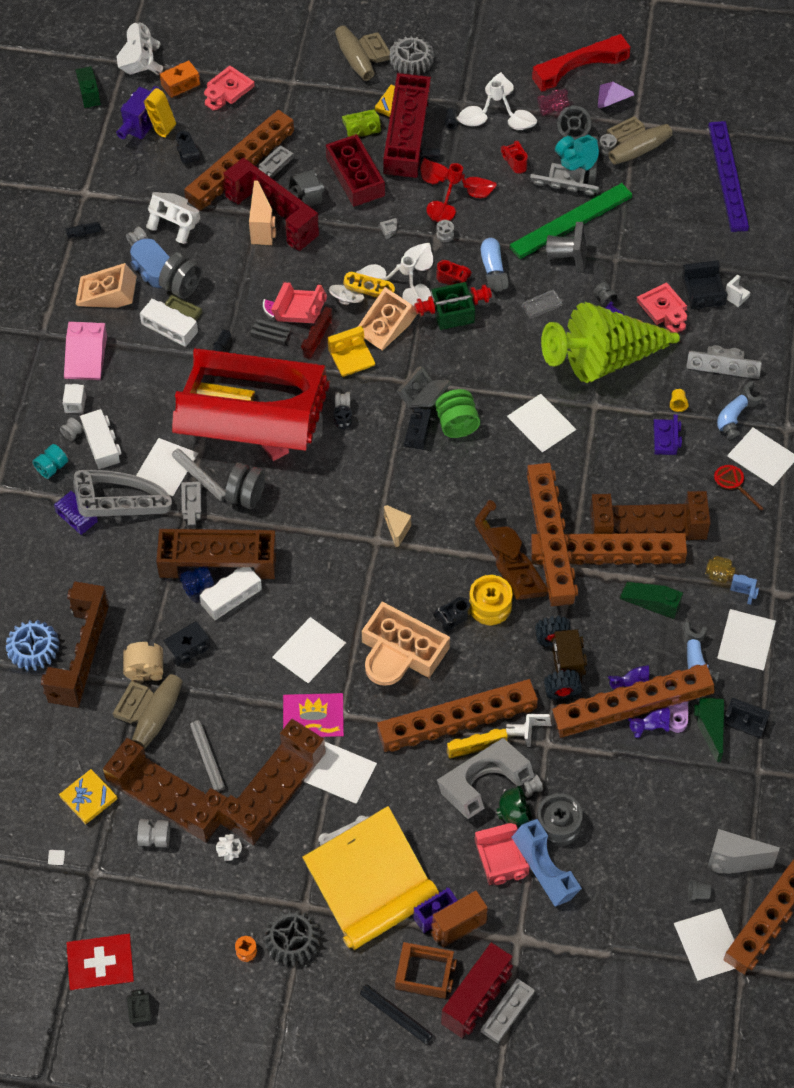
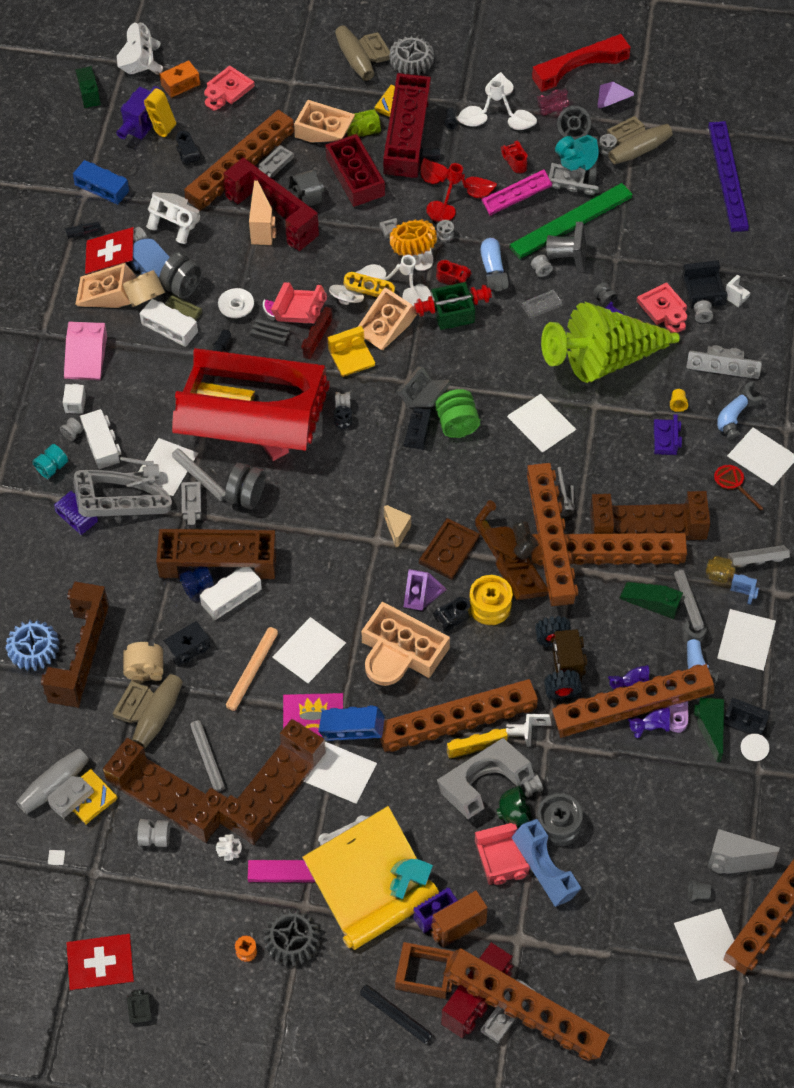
none -> light grey plate [16,749,94,819]
none -> blue brick [73,160,129,205]
none -> red sticker [85,227,134,274]
none -> light grey plant [120,457,159,487]
none -> tan brick [123,270,165,307]
none -> white dish [218,288,254,318]
none -> light nougat axle [226,627,278,711]
none -> dark pink tile [248,860,315,882]
none -> light nougat slope [294,100,355,142]
none -> blue brick [318,705,385,741]
none -> light orange gear [390,219,437,256]
none -> teal brick [390,859,433,899]
none -> medium lavender slope [403,569,447,610]
none -> reddish brown tile [419,518,480,580]
none -> dark orange brick [443,948,610,1061]
none -> dark pink tile [482,170,552,216]
none -> clear smoke piece [512,521,539,560]
none -> light grey wheel [531,255,553,277]
none -> light grey plant [557,467,575,517]
none -> light grey axle [674,569,704,631]
none -> light grey wheel [694,301,713,323]
none -> light grey plate [728,545,790,567]
none -> white sticker [741,734,769,761]

